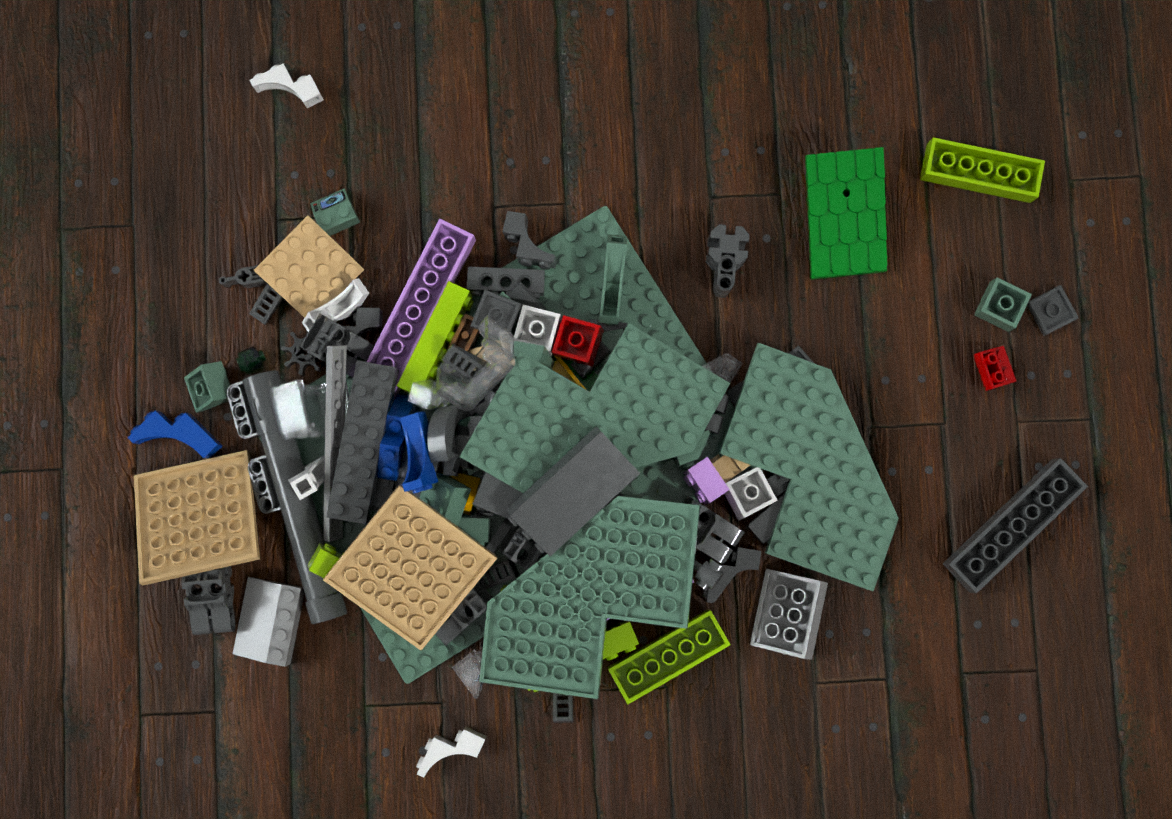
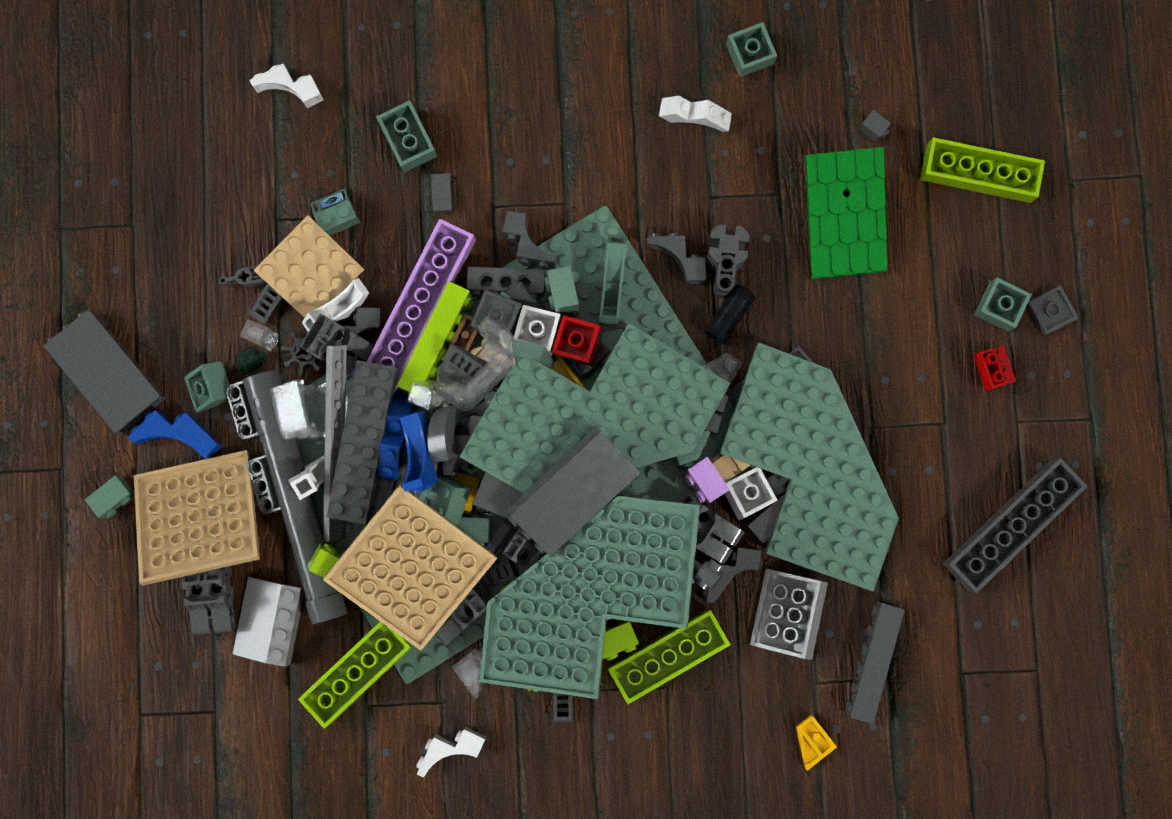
none -> dark grey brick [43,309,166,435]
none -> sand green brick [85,475,135,519]
none -> clear brick [239,319,278,351]
none -> lime brick [298,622,414,729]
none -> sand green brick [376,100,437,172]
none -> dark grey tile [431,173,453,213]
none -> sand green brick [544,266,579,317]
none -> dark grey arch [646,233,706,284]
none -> white arch [659,96,732,132]
none -> black piece [704,284,756,344]
none -> sand green brick [726,22,777,77]
none -> yellow wing [796,715,837,771]
none -> dark grey brick [845,602,905,724]
none -> dark grey brick [858,109,891,143]

